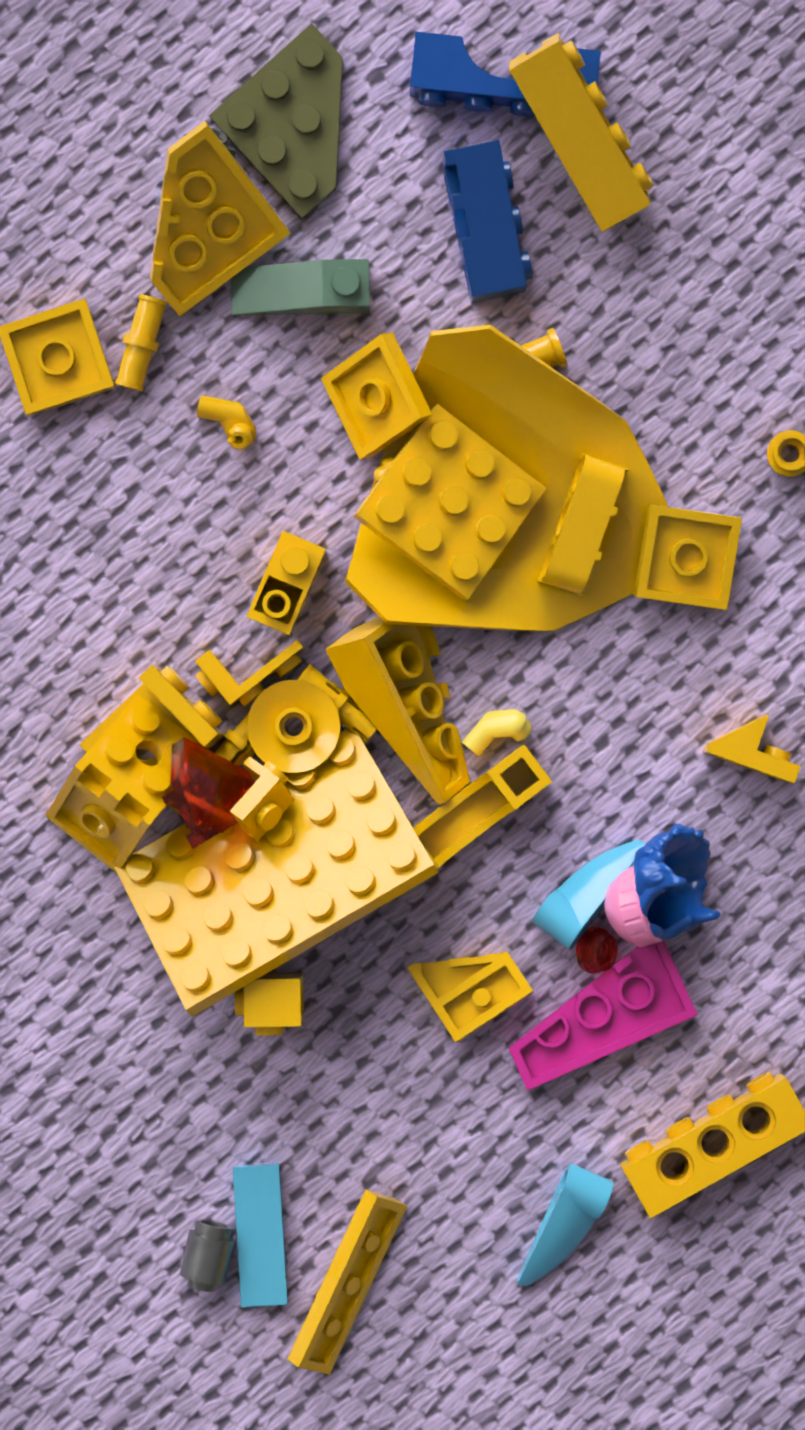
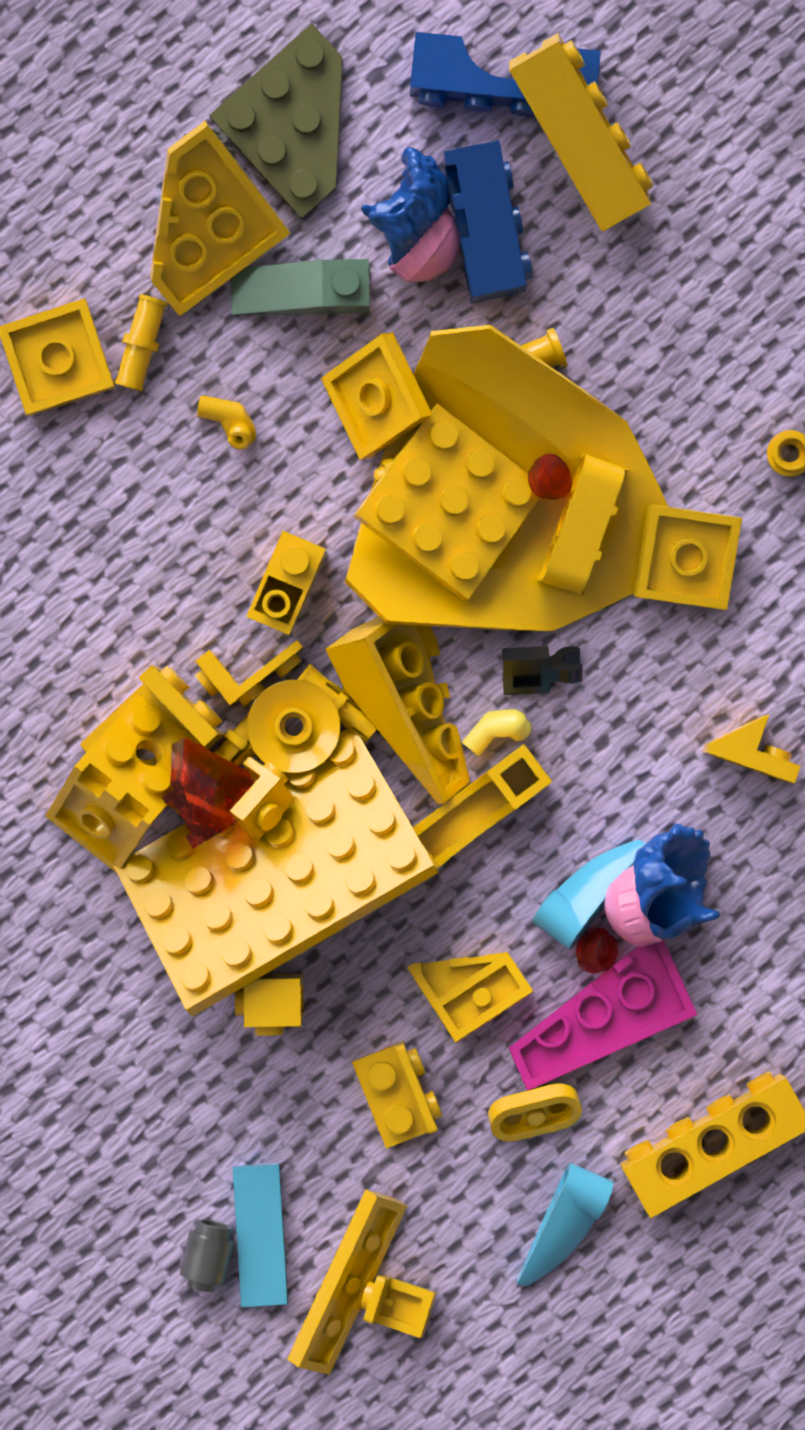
none -> yellow bracket [352,1041,443,1149]
none -> yellow bracket [360,1275,437,1338]
none -> blue hair [361,147,461,283]
none -> yellow plate [488,1083,582,1142]
none -> black plate [502,646,583,695]
none -> clear red plate [528,454,572,500]

